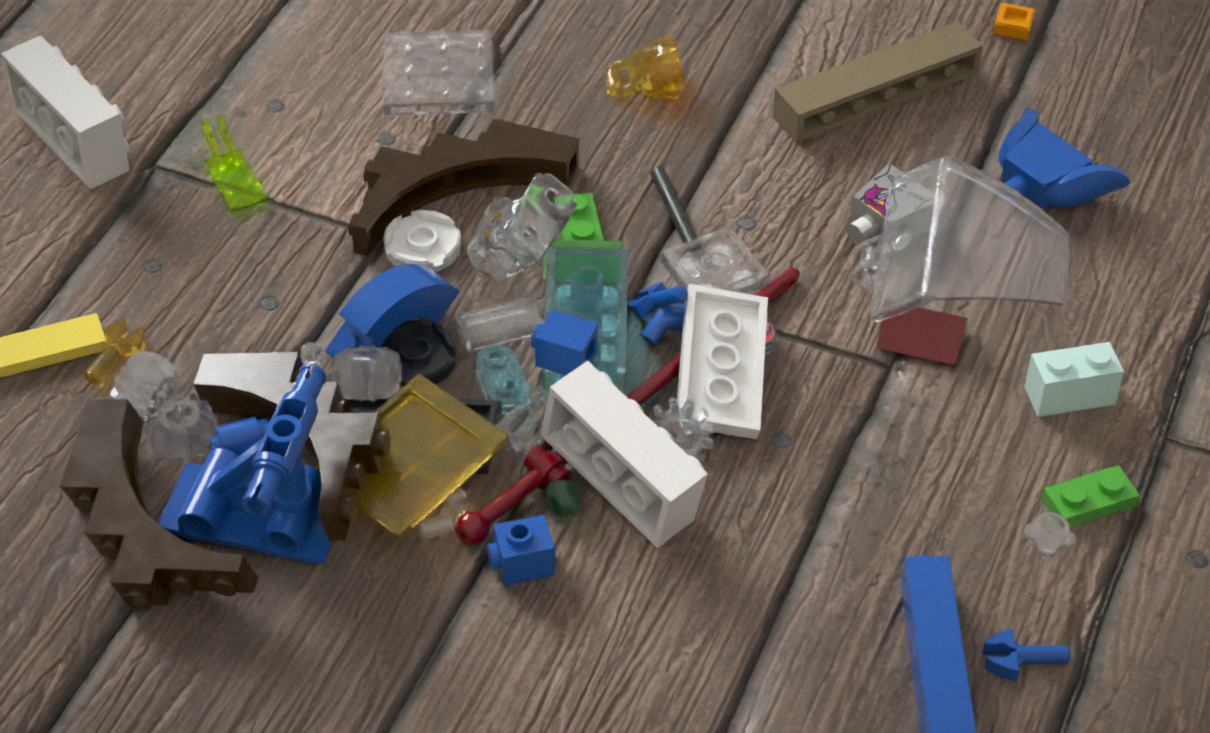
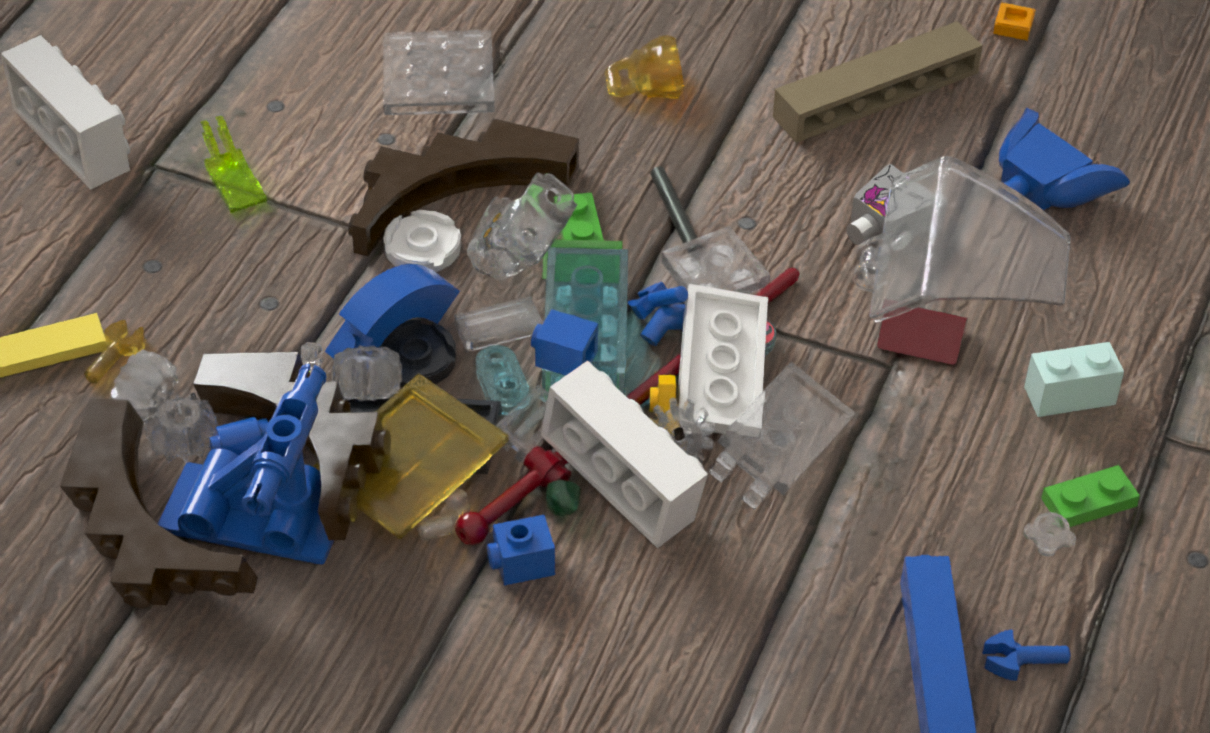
none -> yellow plate [649,375,676,426]
none -> clear tile [709,362,856,510]

